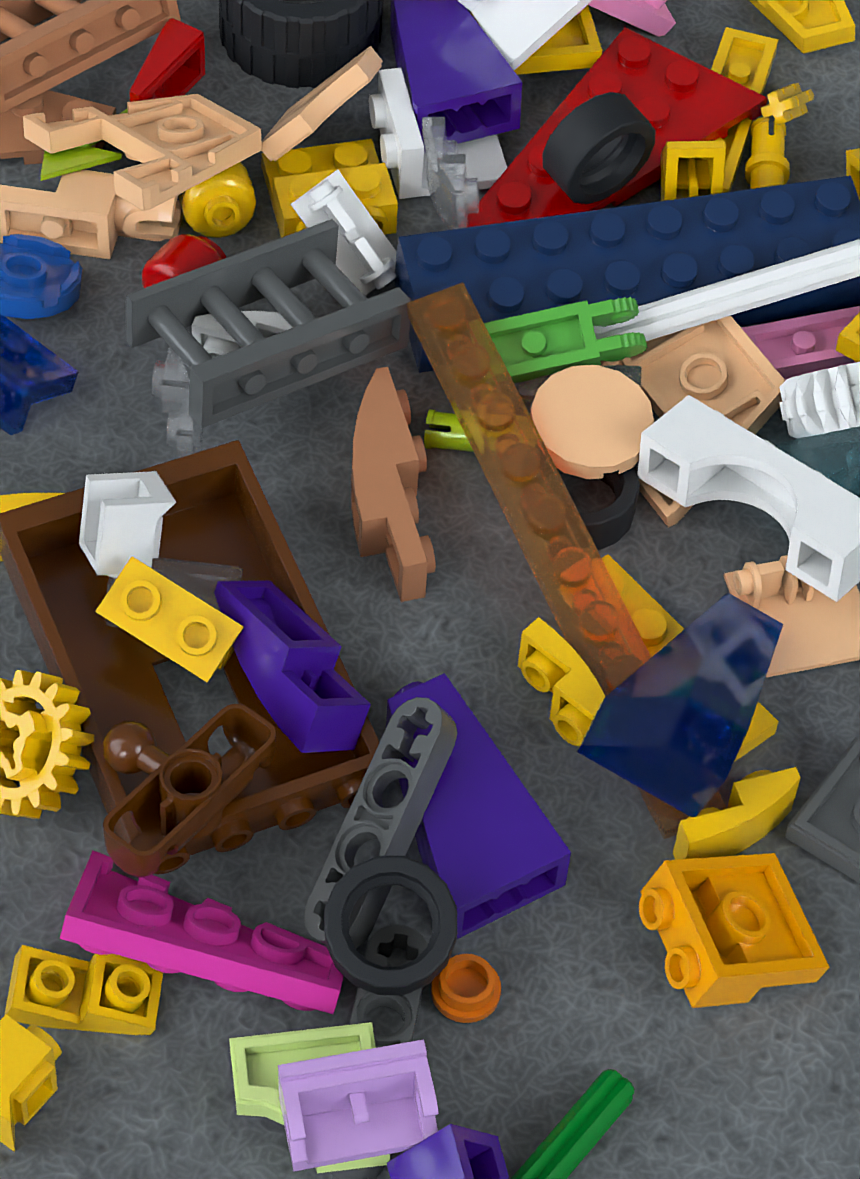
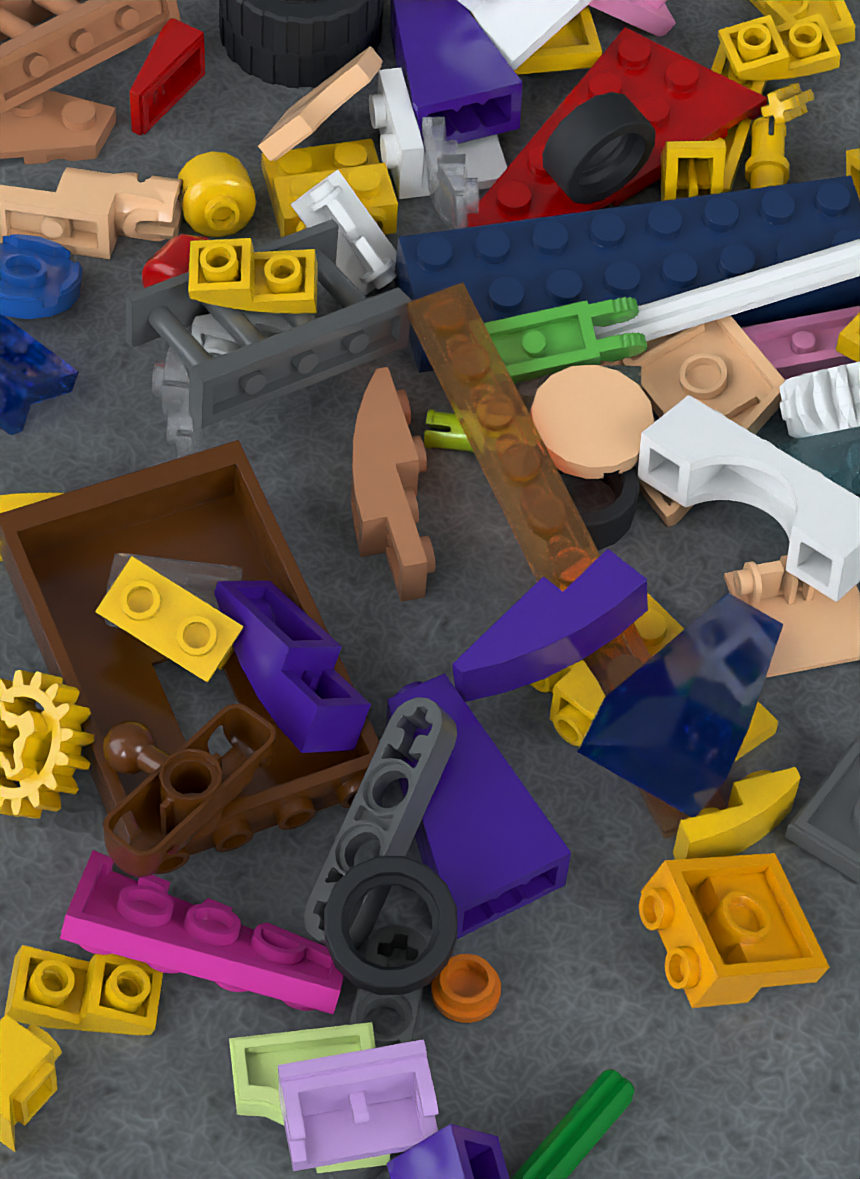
light nougat wing [23,94,262,211] -> none
lime piece [40,109,128,181] -> none
white window [79,471,176,578] -> none
none -> yellow slope [188,238,318,314]
none -> dark purple slope [452,549,648,702]
none -> yellow slope [718,13,841,81]

